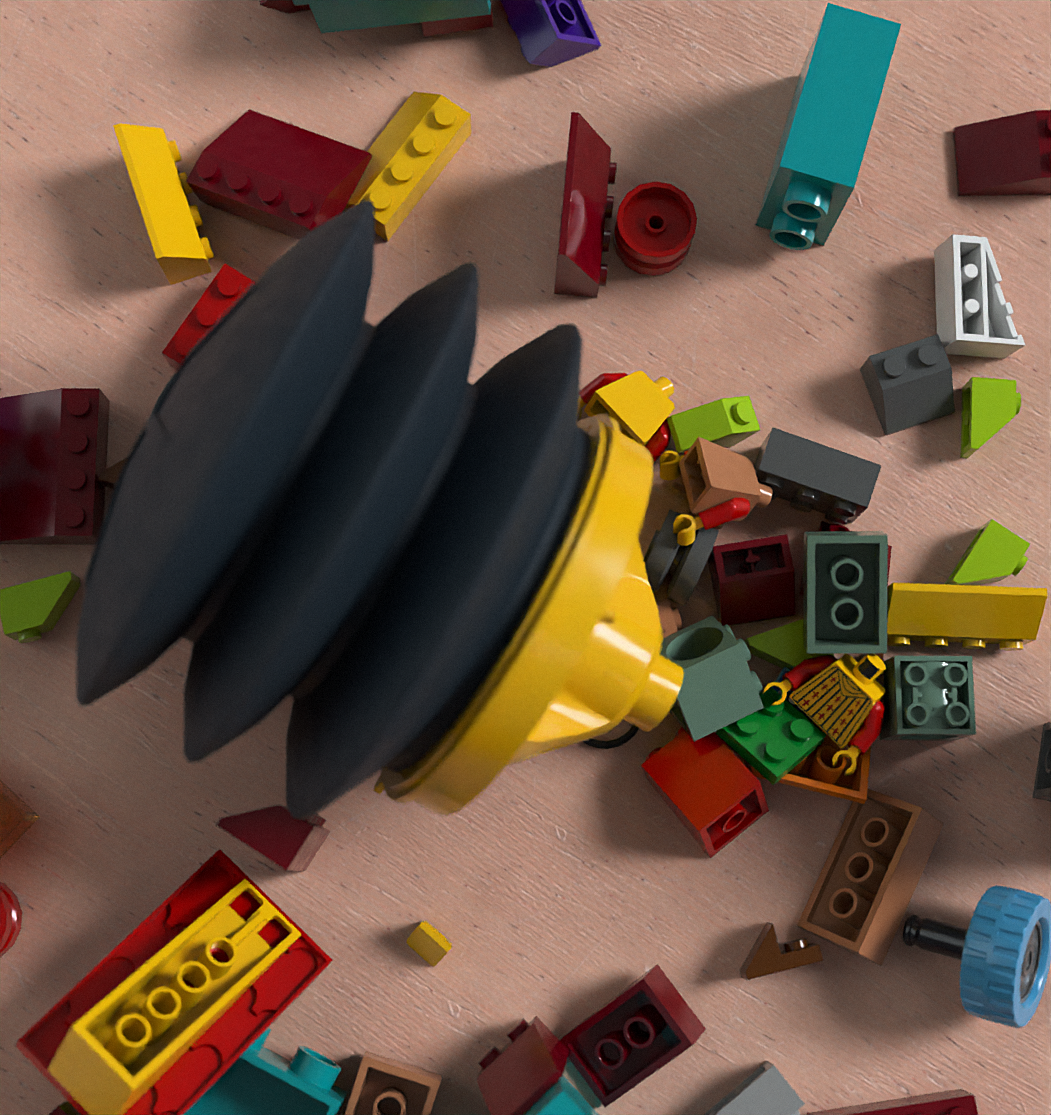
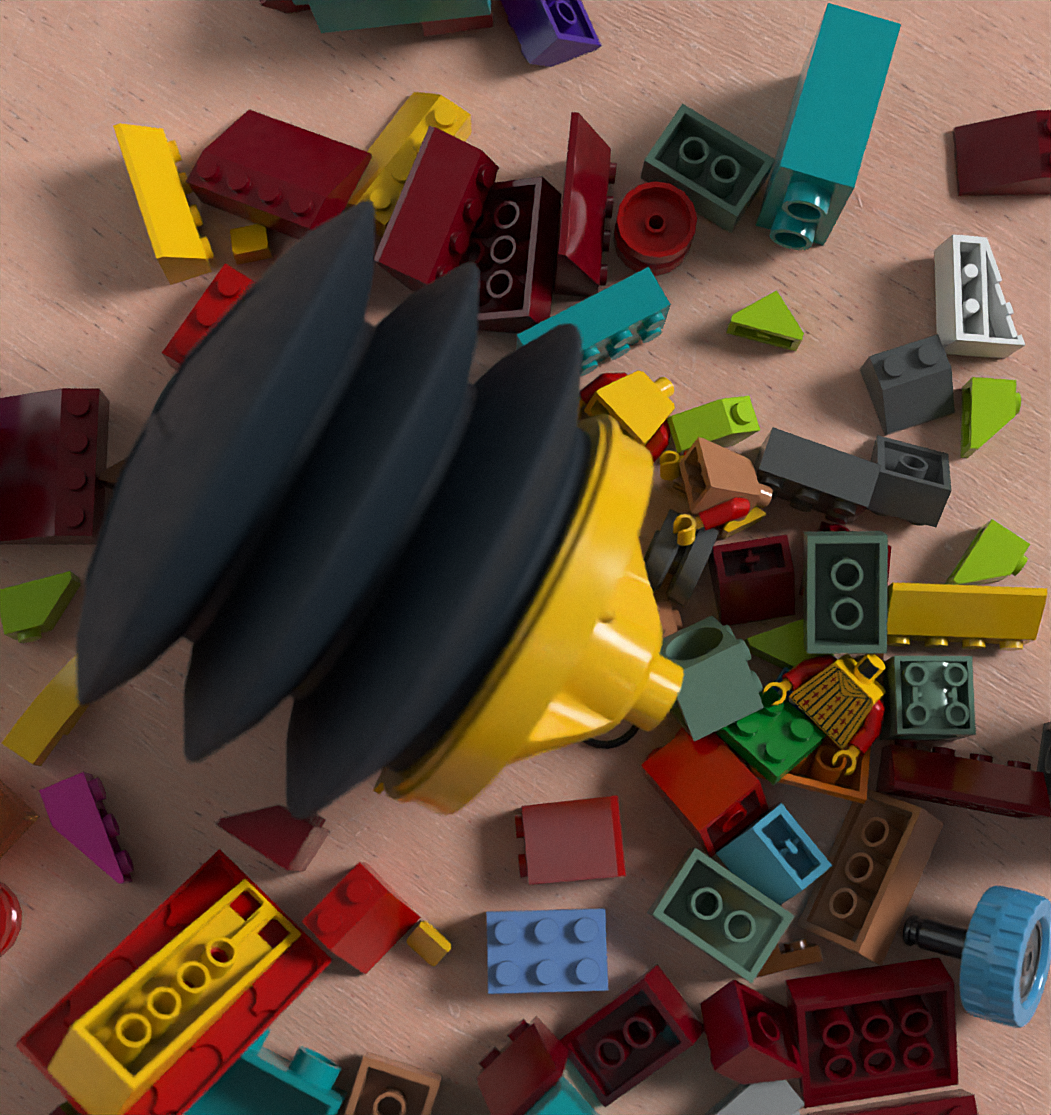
none -> yellow slope [1,654,89,767]
none -> dark pink slope [39,772,134,884]
none -> yellow slope [230,224,272,265]
none -> red slope [301,862,421,975]
none -> dark red slope [374,126,499,292]
none -> dark red slope [458,176,562,334]
none -> medium blue brick [486,908,608,994]
none -> red slope [514,795,626,885]
none -> teal brick [516,267,671,377]
none -> sand green brick [640,103,775,233]
none -> sand green slope [647,848,794,983]
none -> dark red slope [700,979,804,1085]
none -> medium azure slope [715,803,832,905]
none -> yellow slope [719,506,766,540]
none -> lime slope [726,290,804,352]
none -> dark red slope [785,957,959,1108]
none -> dark grey slope [867,435,952,528]
none -> dark red slope [876,739,1051,820]

